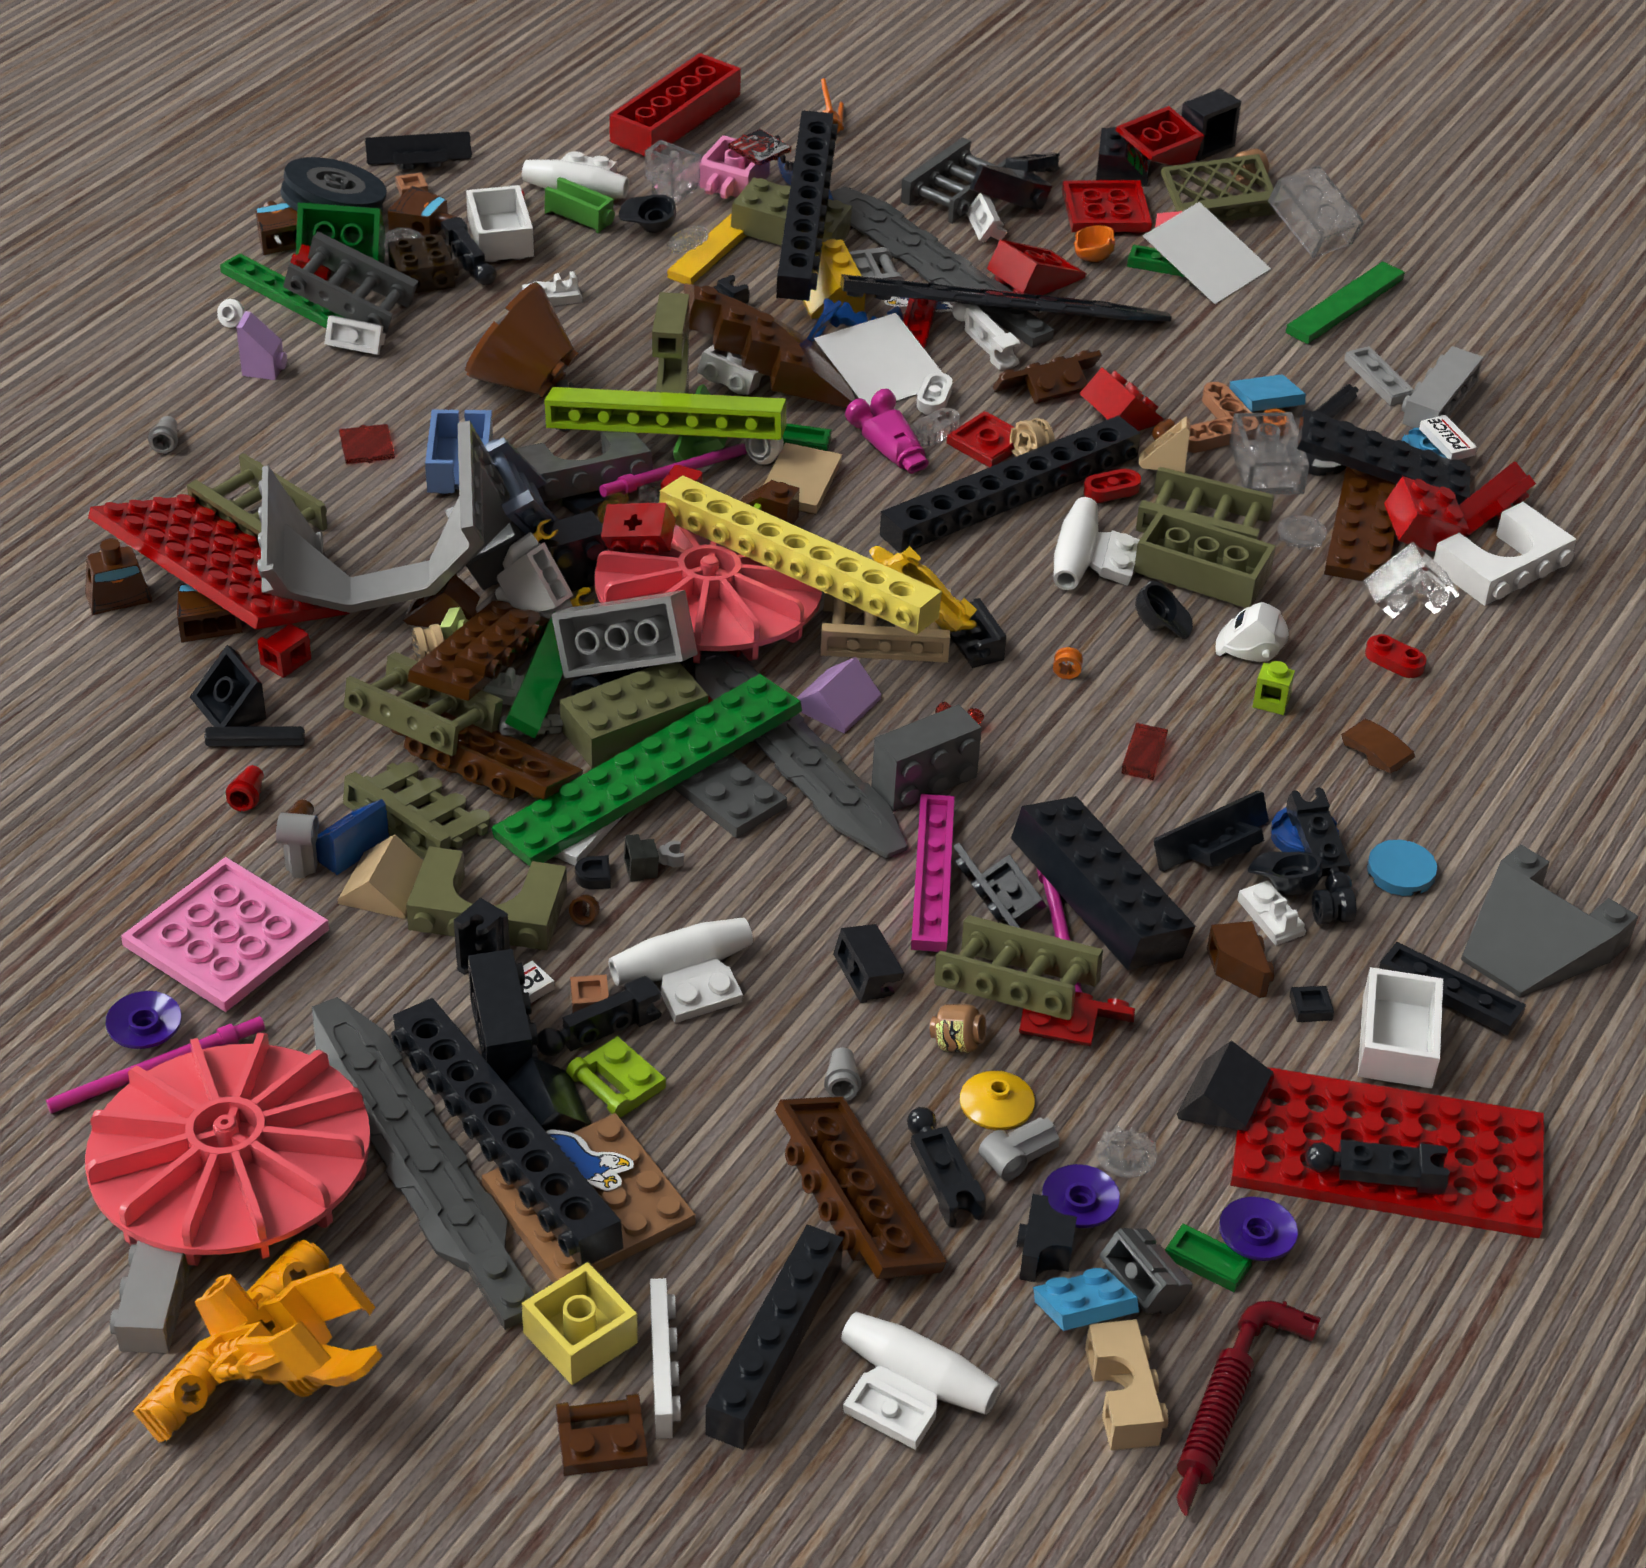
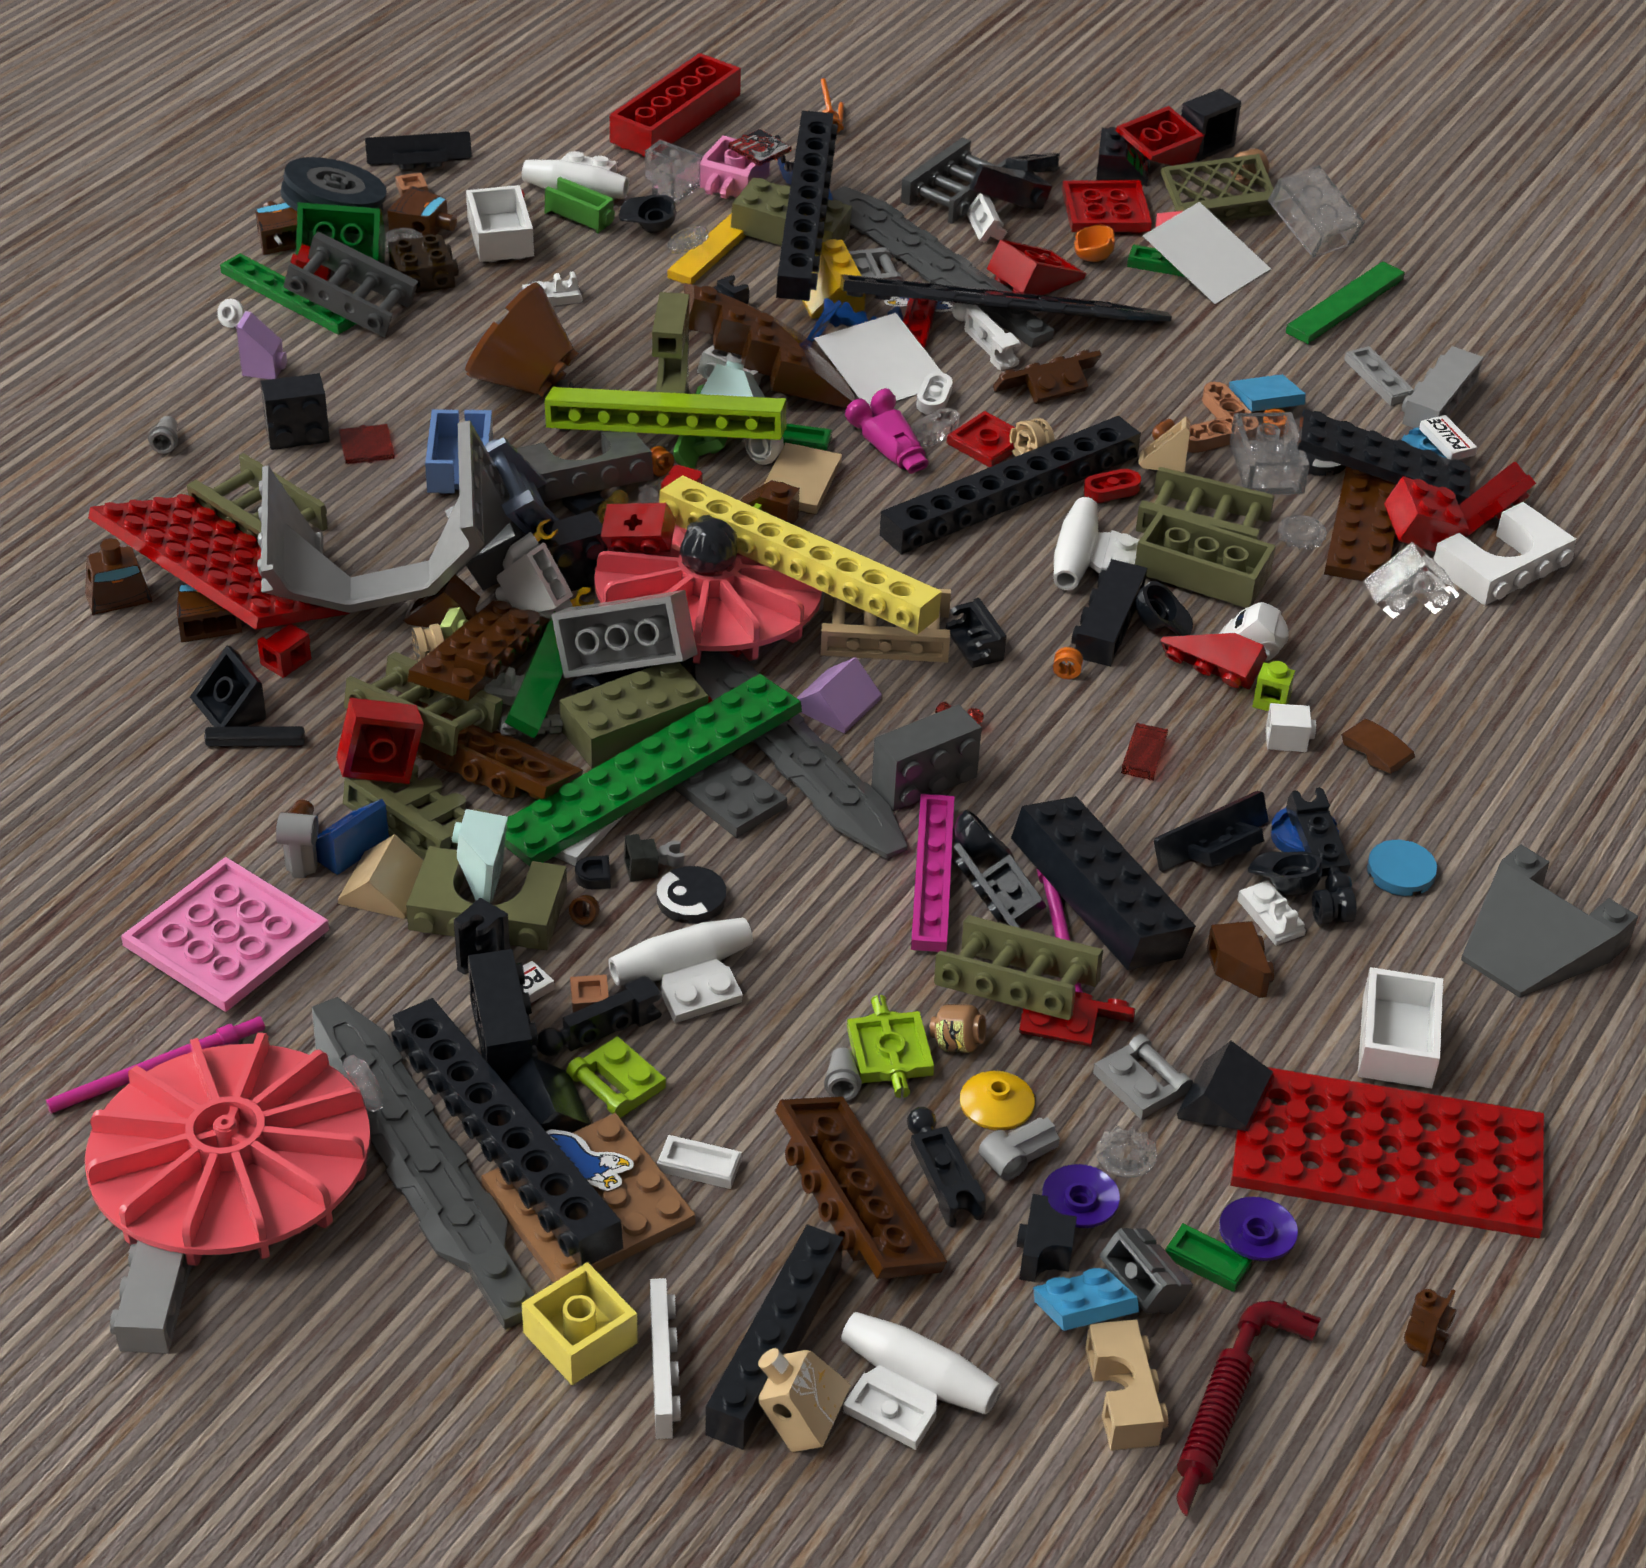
dark purple dish [105,991,182,1049] -> none
light orange piece [132,1240,382,1442] -> none
red cone [226,765,264,811] -> none
white plate [324,316,386,355] -> none
black plate [441,217,497,285] -> none
reddish brown plate [556,1393,648,1476] -> none
dark pink bar [599,443,747,497] -> none
black hinge [833,924,904,1003] -> none
yellow animal [869,546,977,632] -> none
red slope [1080,367,1164,431] -> none
black tile [1289,986,1334,1022] -> none
black plate [1305,1140,1450,1195] -> none
black axle [1315,384,1358,418] -> none
red plate [1365,634,1427,678] -> none
black plate [1379,942,1526,1036] -> none
none -> black piece [260,373,330,450]
none -> red brick [336,697,424,784]
none -> clear gear [343,1054,384,1112]
none -> light aqua slope [452,809,508,904]
none -> orange bush [651,446,674,476]
none -> tile [657,866,726,924]
none -> white tile [657,1135,742,1189]
none -> black hair [679,515,738,573]
none -> light aqua slope [701,360,765,397]
none -> tan torso [758,1348,851,1452]
none -> lime plate [847,995,934,1098]
none -> black piece [954,809,1014,860]
none -> black brick [1071,559,1147,667]
none -> light grey plate [1093,1034,1193,1120]
none -> red slope [1160,633,1267,690]
none -> white brick [1266,703,1316,752]
none -> reddish brown hinge [1404,1289,1457,1367]

